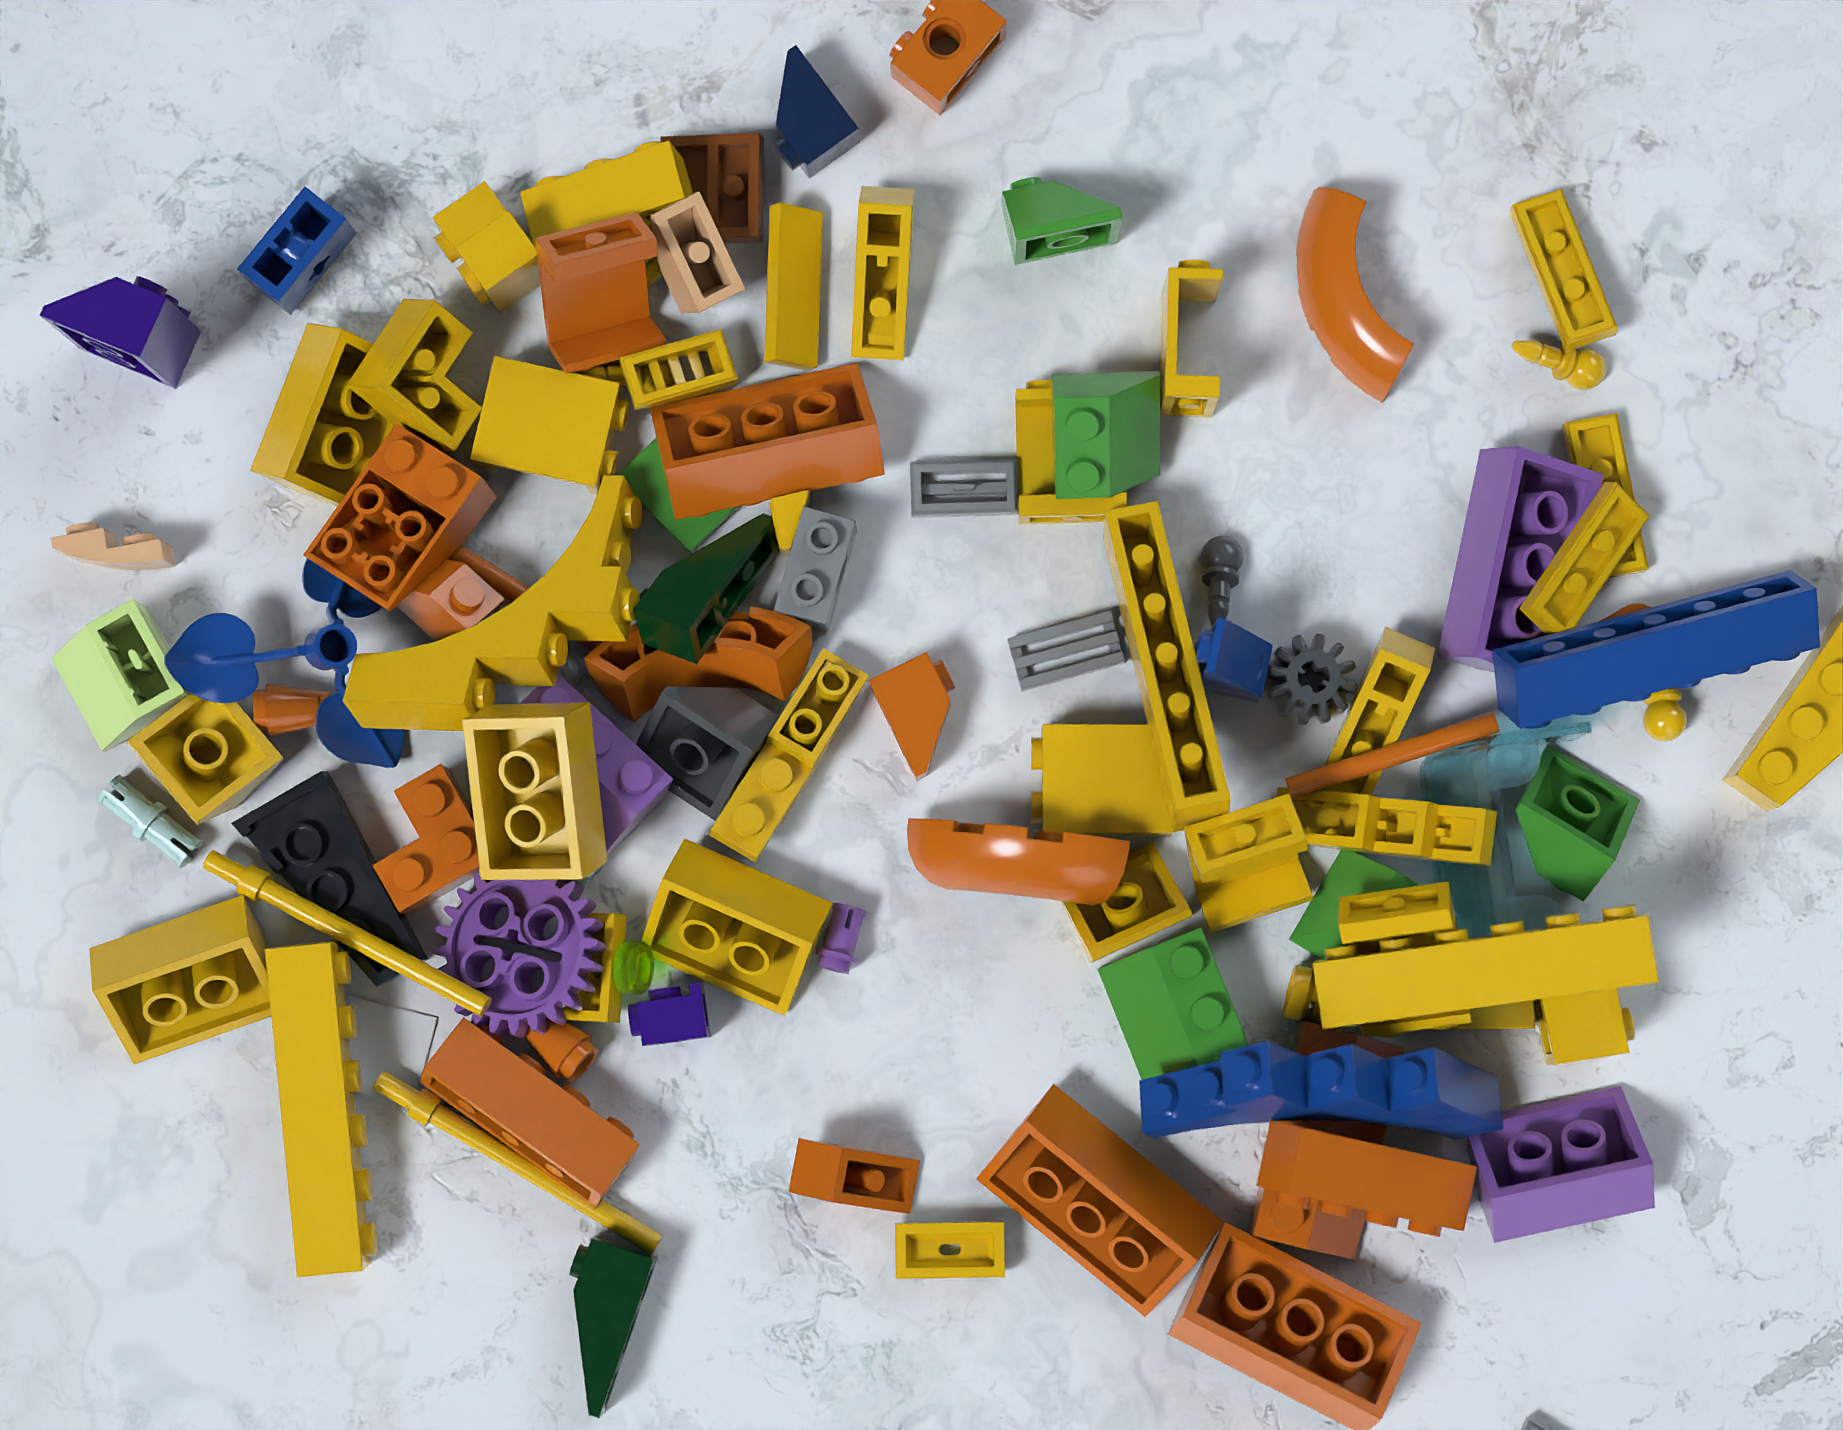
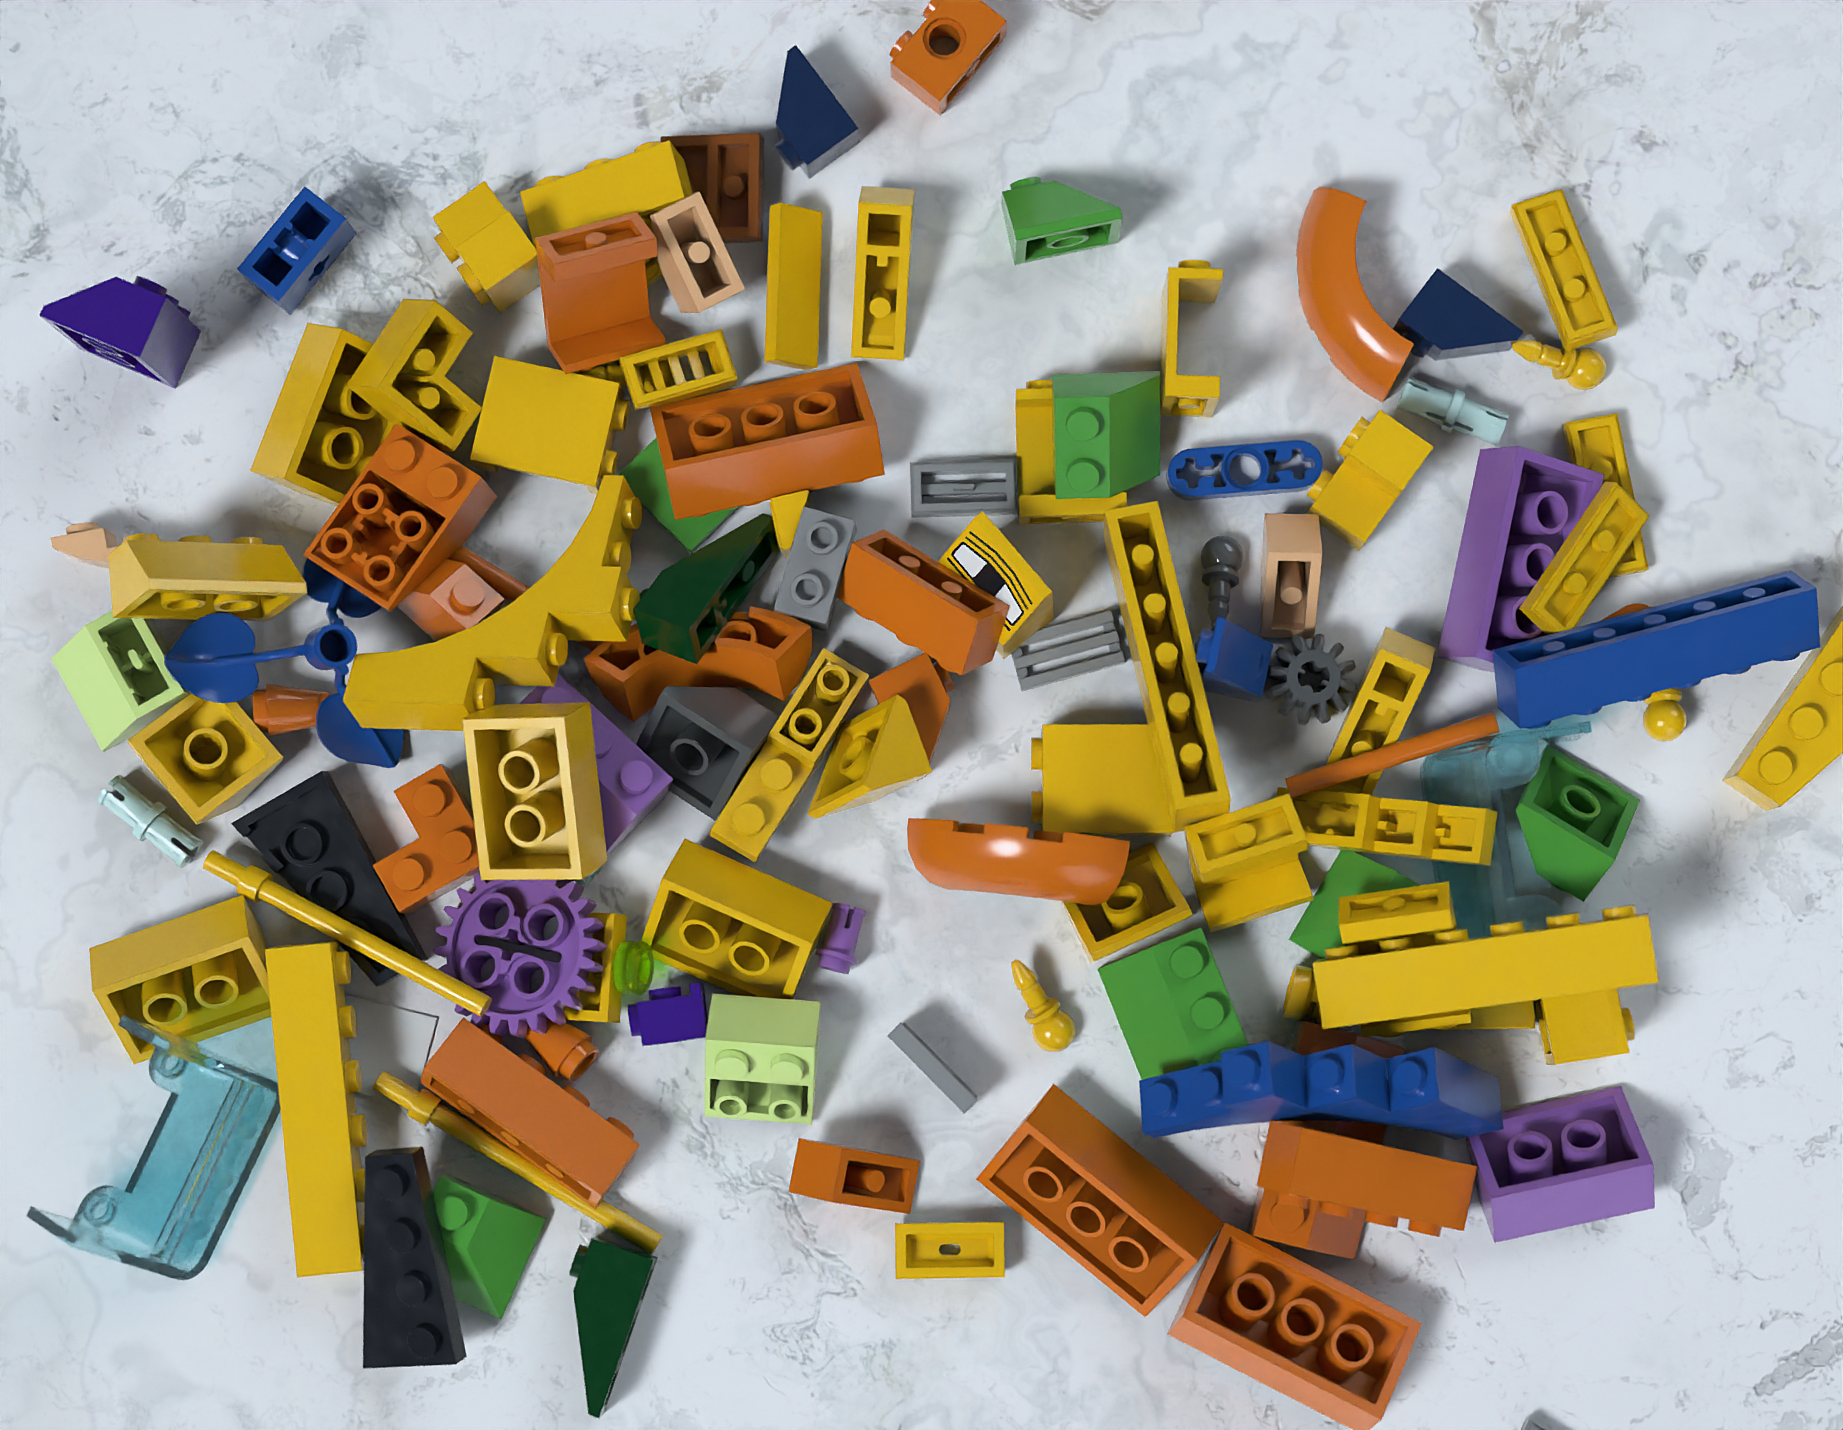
none -> clear light blue windscreen [26,1015,280,1280]
none -> yellow slope [108,533,307,621]
none -> black wing [363,1146,467,1369]
none -> bright green slope [433,1174,547,1319]
none -> yellowish green slope [704,993,821,1125]
none -> yellow slope [807,694,933,819]
none -> orange brick [836,529,1010,676]
none -> light grey tile [887,1022,978,1114]
none -> yellow slope [938,511,1054,659]
none -> yellow bar [1011,959,1075,1052]
none -> blue beam [1166,440,1323,501]
none -> light nougat slope [1260,513,1323,639]
none -> yellow brick [1307,410,1433,551]
none -> dark blue slope [1393,268,1524,361]
none -> light aqua pin [1396,376,1509,446]

